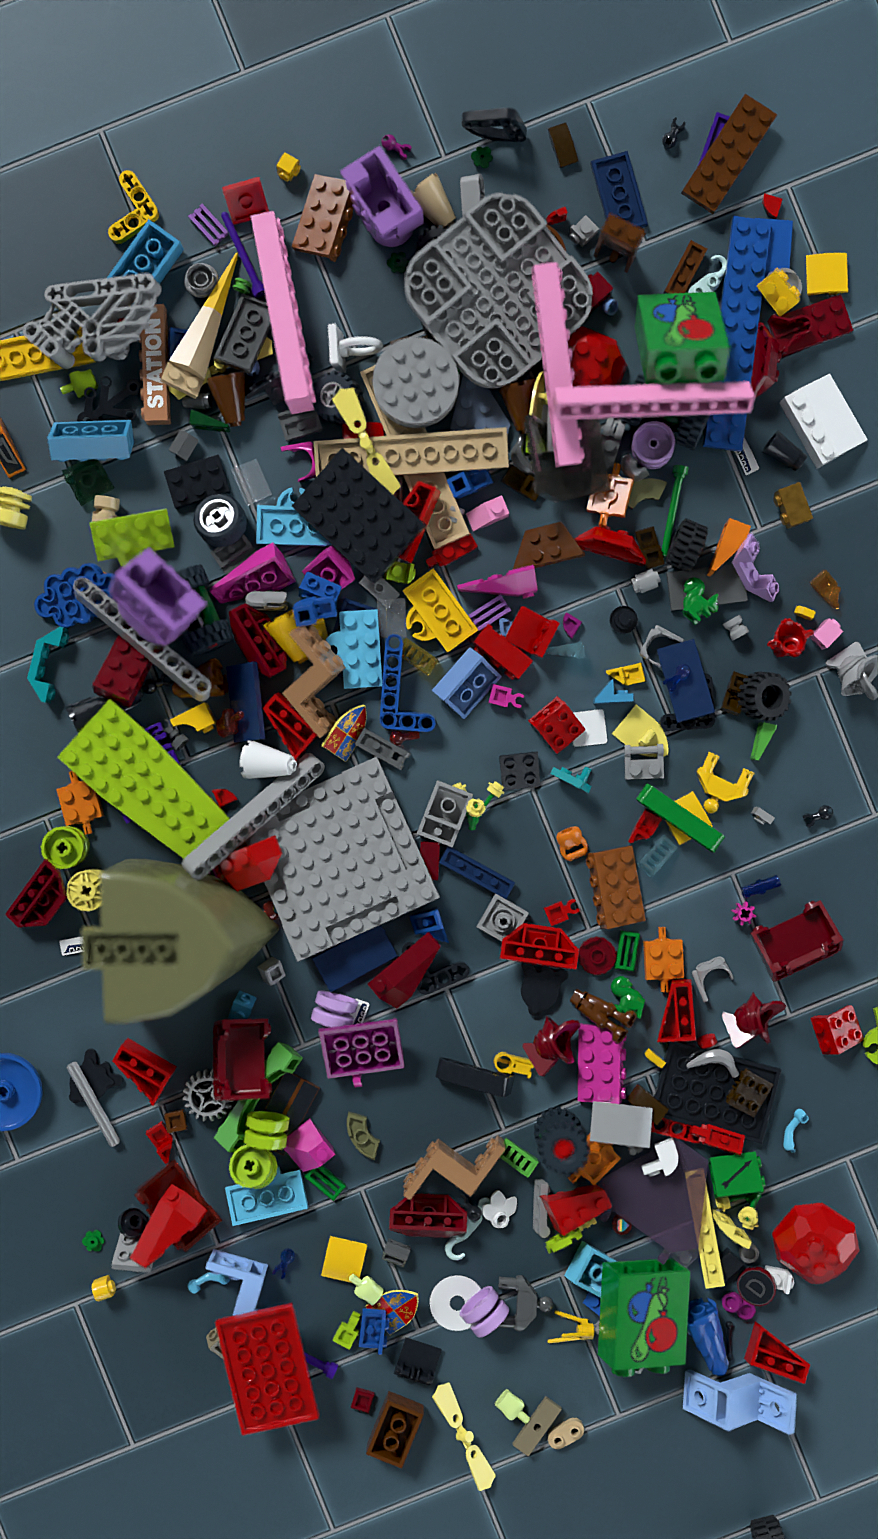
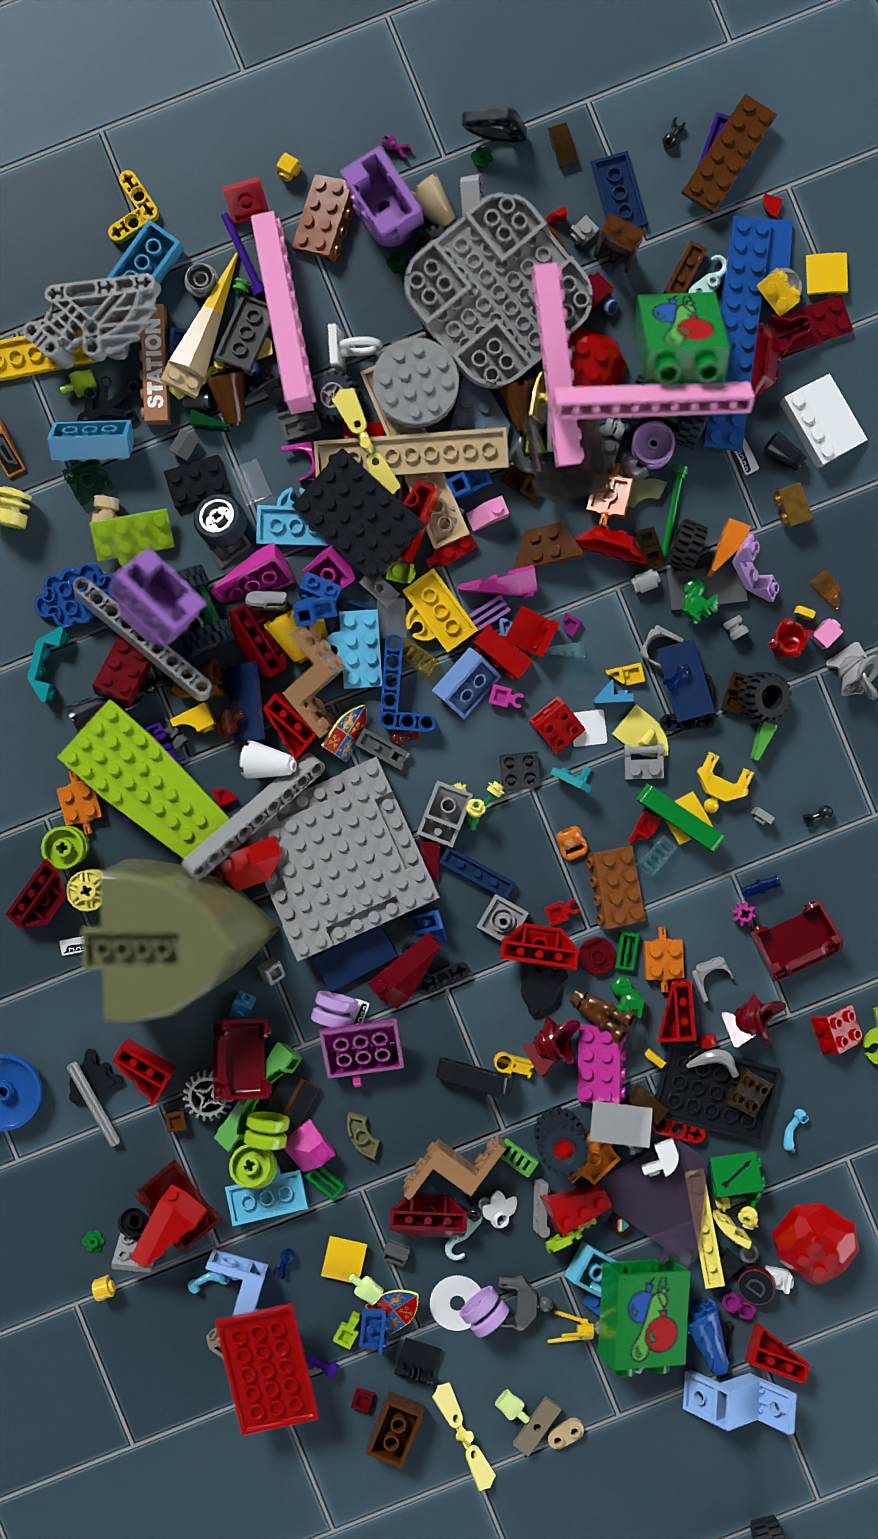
red slope [146,1121,173,1164] -> none
medium lavender tile [188,204,229,247] -> none
clear red tile [263,901,279,921] -> none
black plate [609,606,638,634] -> none
red hinge [689,1124,745,1155] -> none

